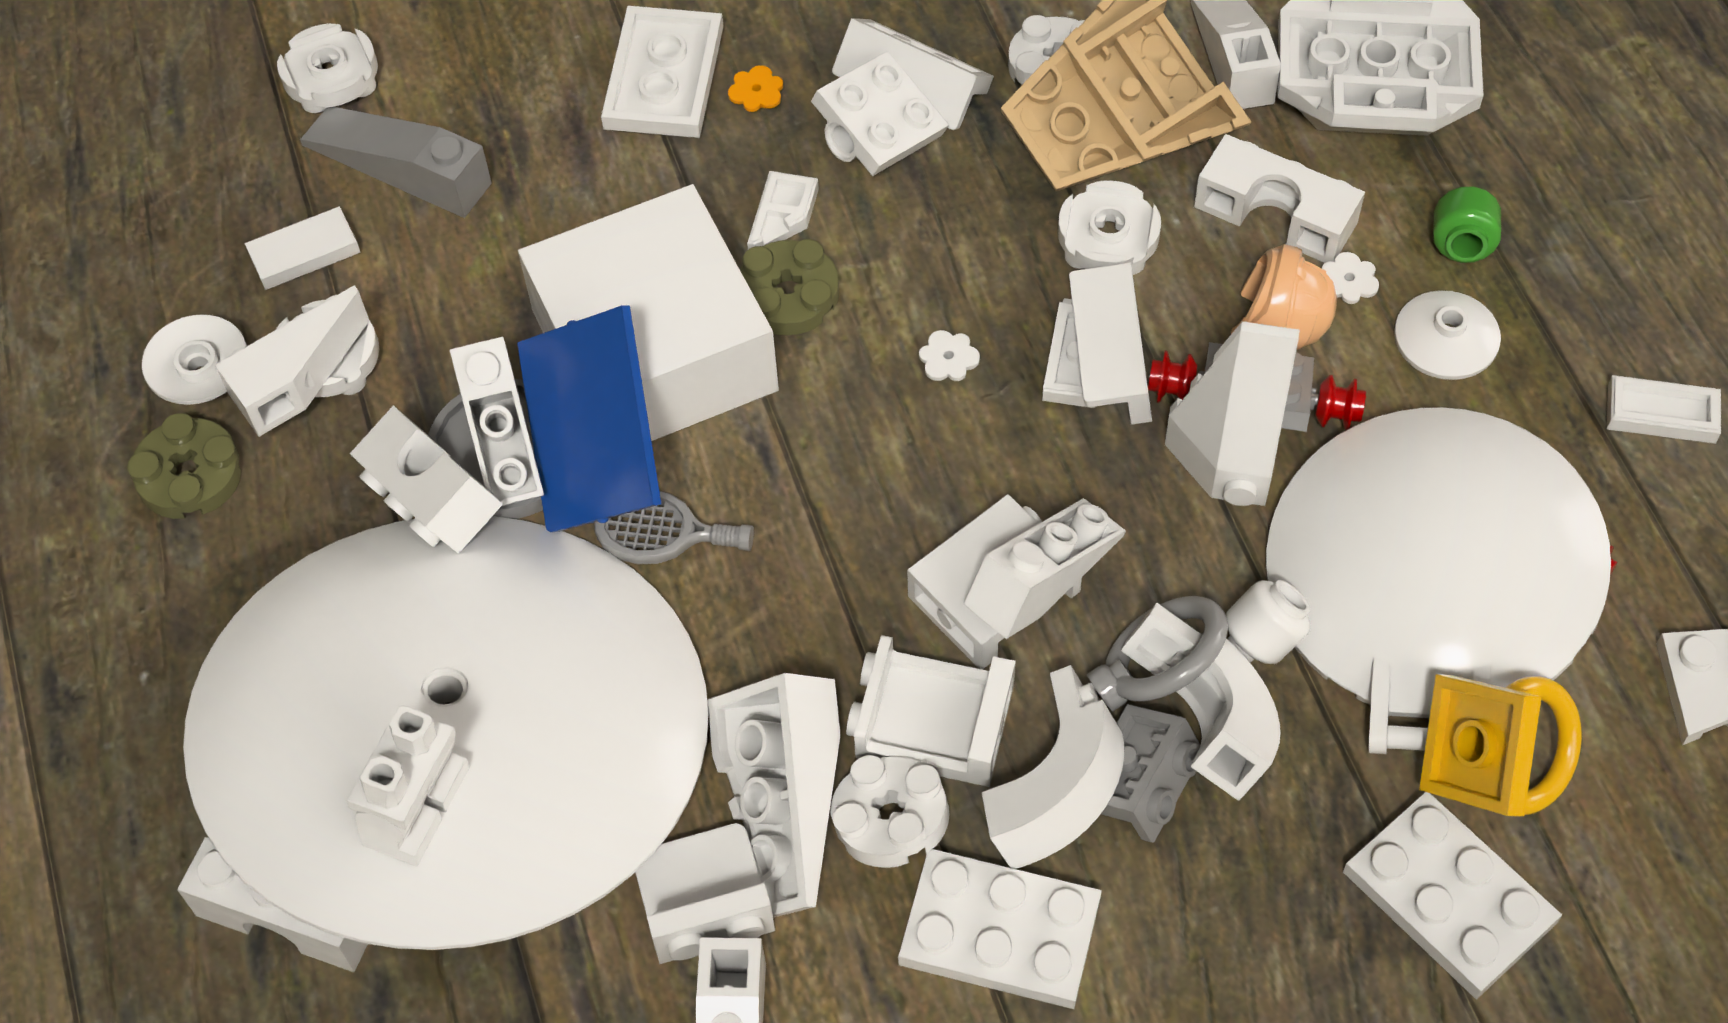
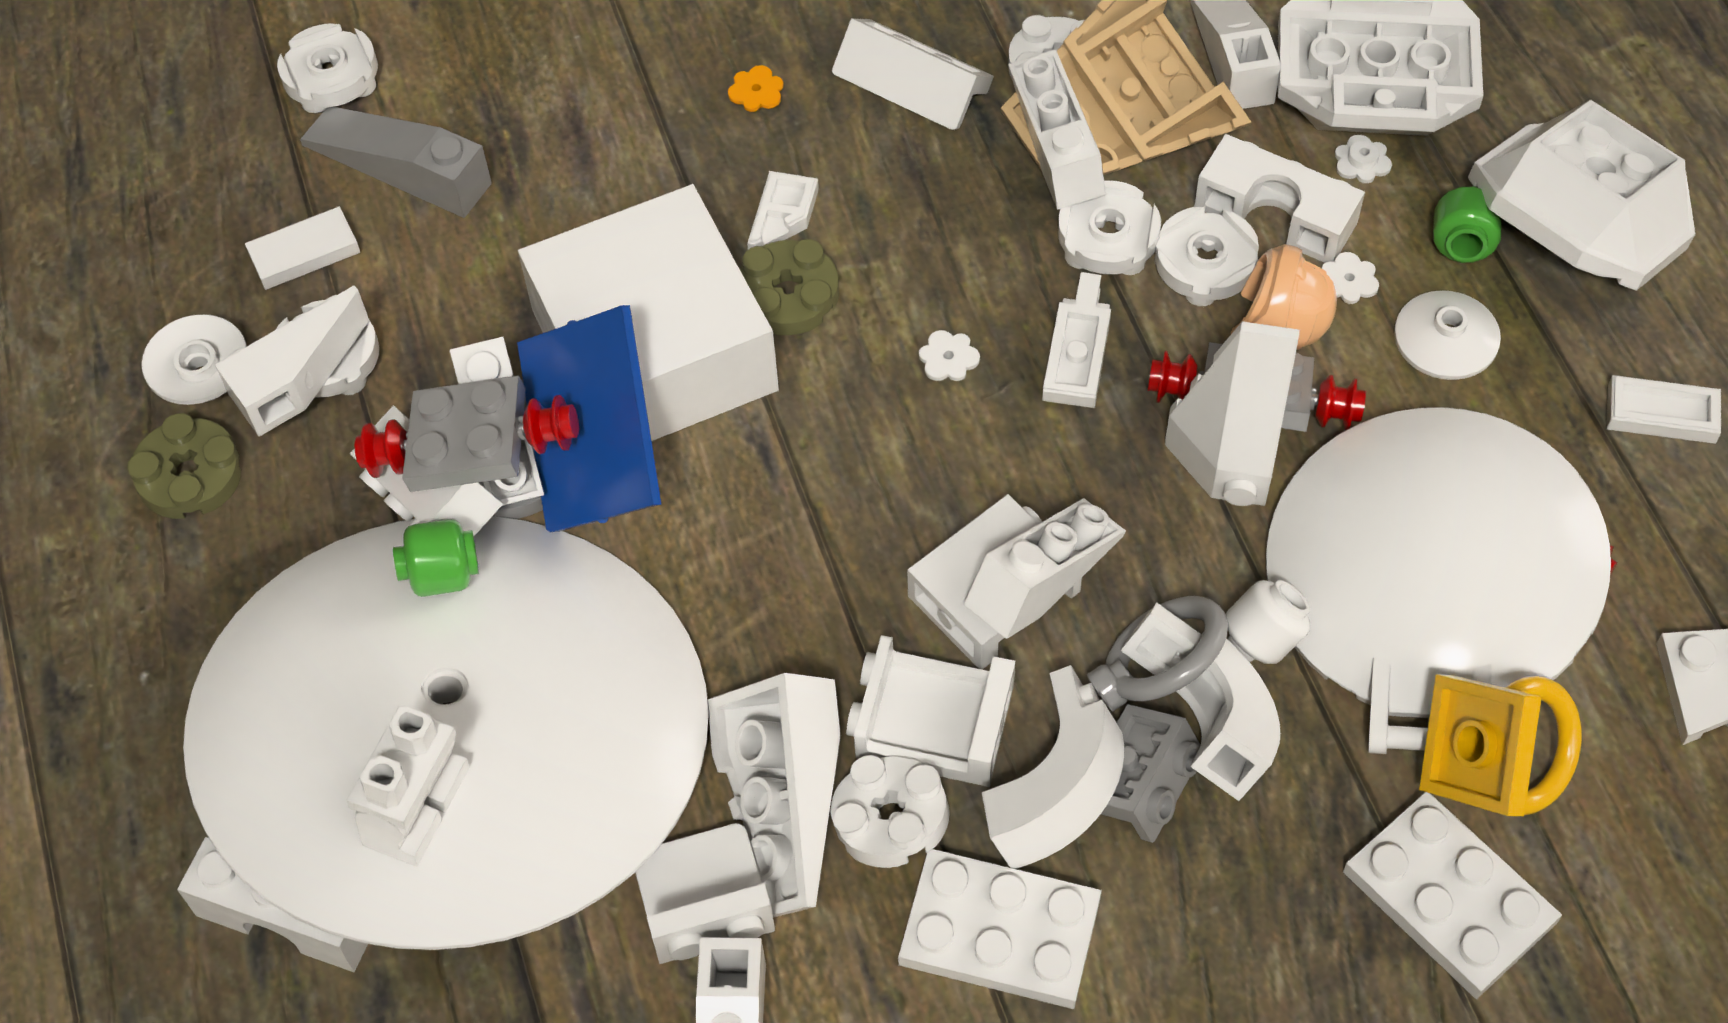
light grey piece [594,491,754,564] -> none
white plate [601,6,723,138] -> none
white plate [811,51,949,176] -> none
white panel [1069,263,1152,424] -> none
none -> light grey plate [354,375,579,492]
none -> bright green head [393,519,479,597]
none -> white slope [1008,49,1106,210]
none -> white plate [1155,207,1259,306]
none -> white plant [1335,135,1392,183]
none -> white piece [1468,100,1695,291]

